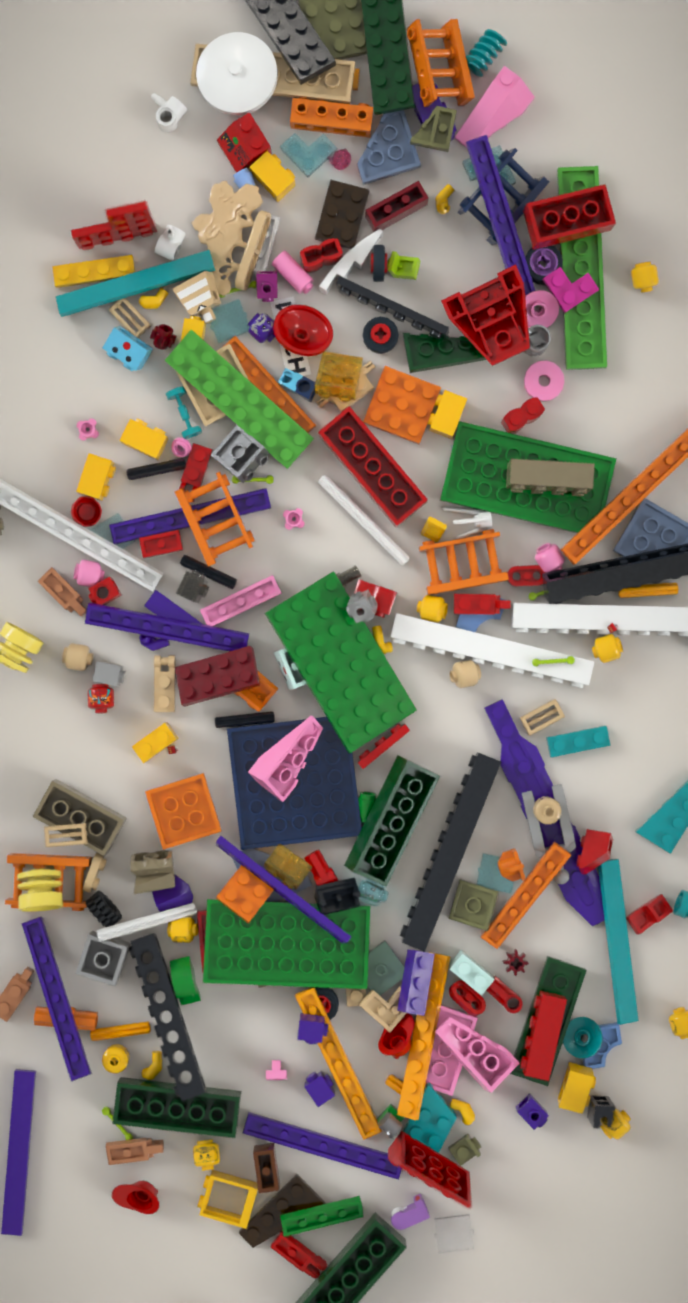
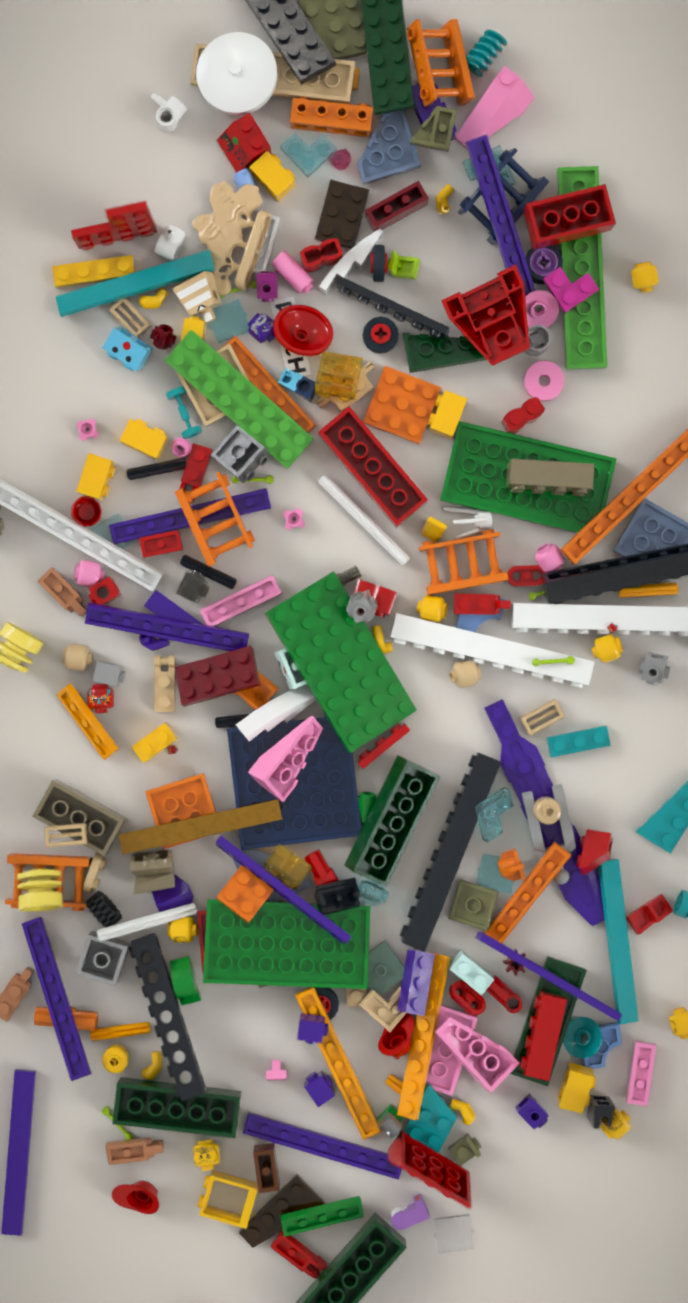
none -> light orange plate [56,684,119,760]
none -> pearl gold tile [118,799,283,855]
none -> white slope [236,684,316,741]
none -> clear light blue plate [475,787,514,842]
none -> dark purple tile [475,931,622,1022]
none -> bright pink plate [626,1041,656,1106]
none -> light grey brick [639,652,670,685]

